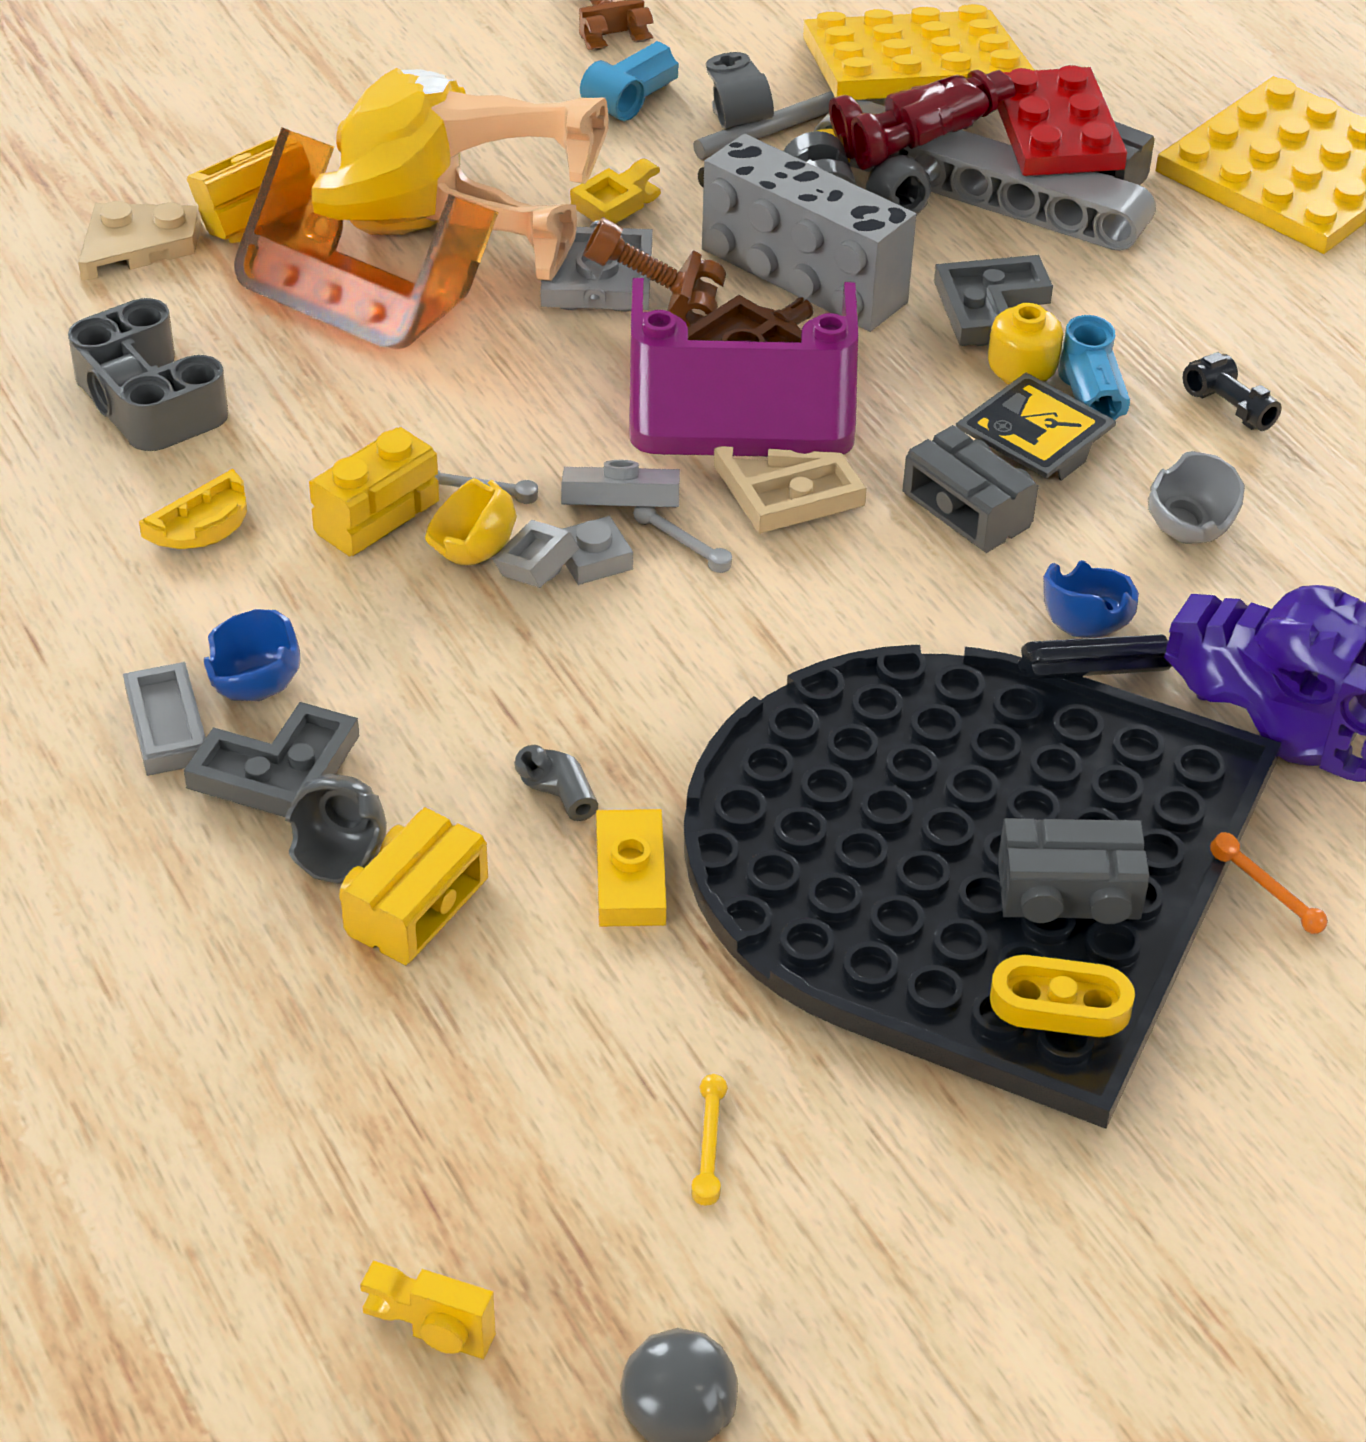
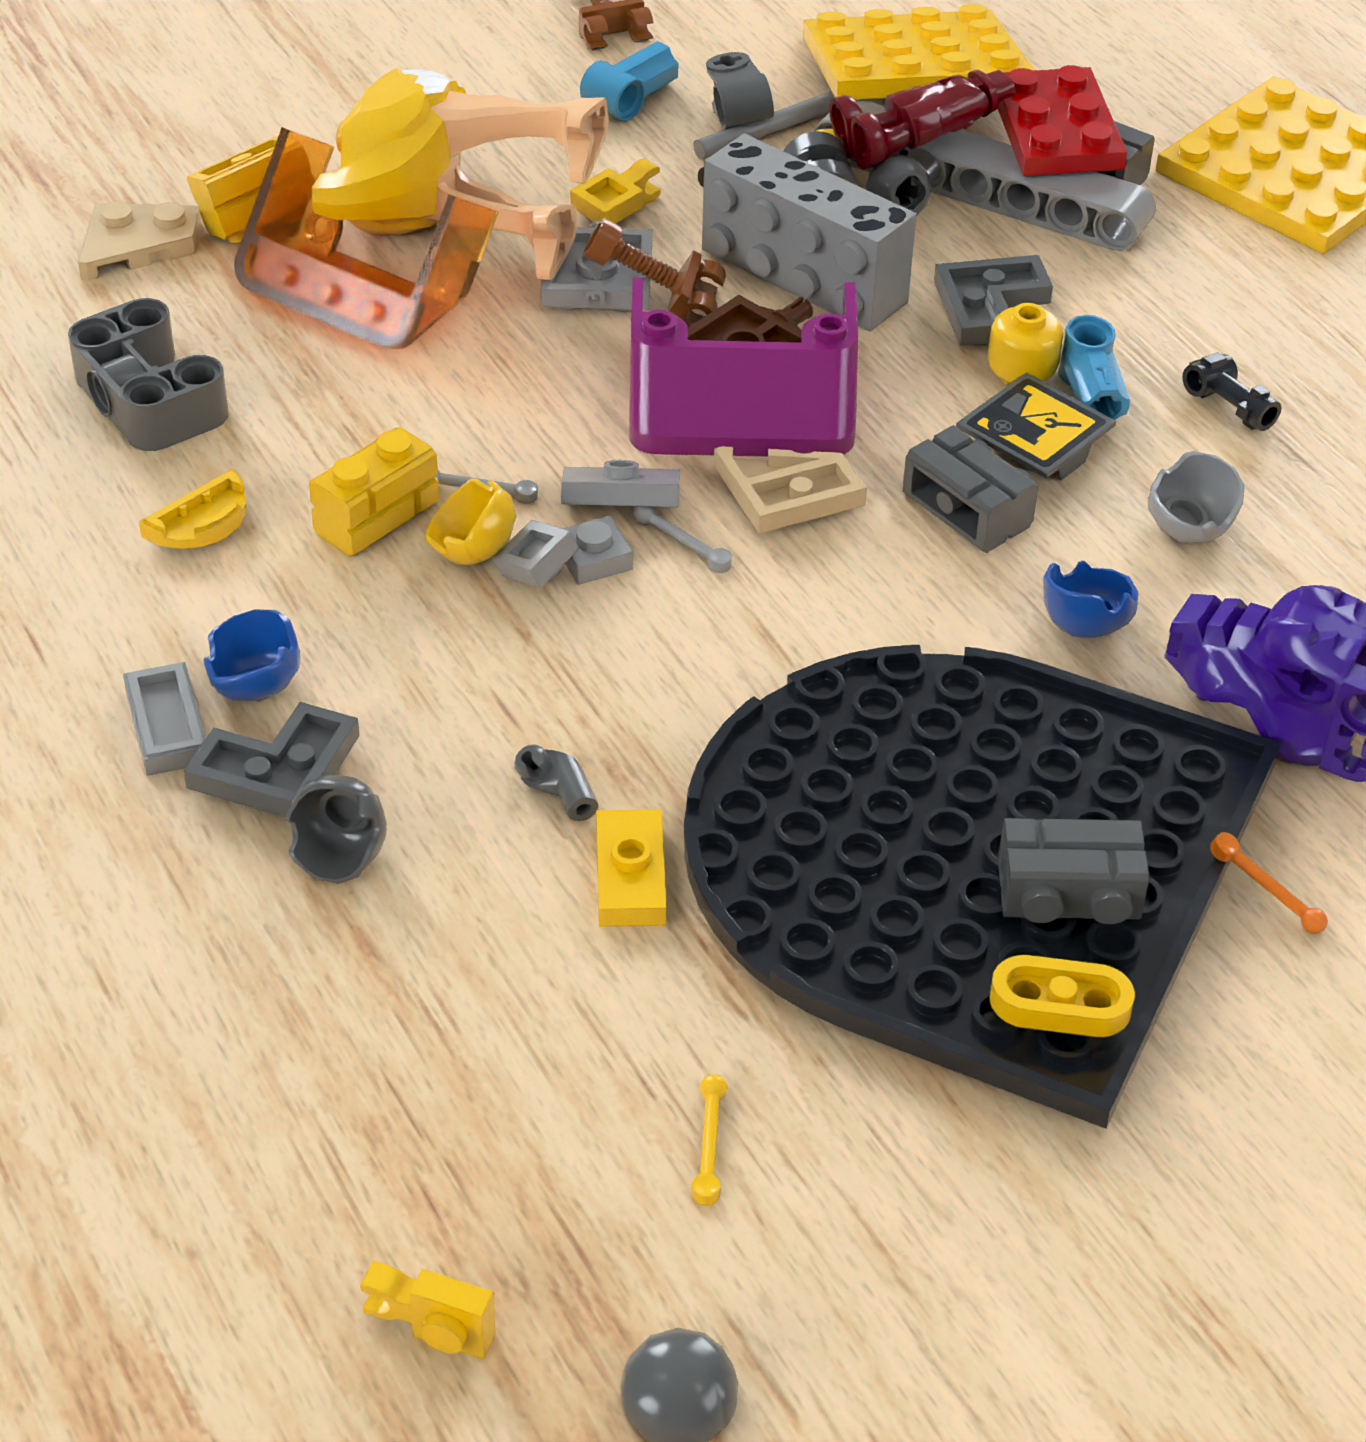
yellow brick [339,807,488,966] -> none
black axle [1018,634,1172,679] -> none

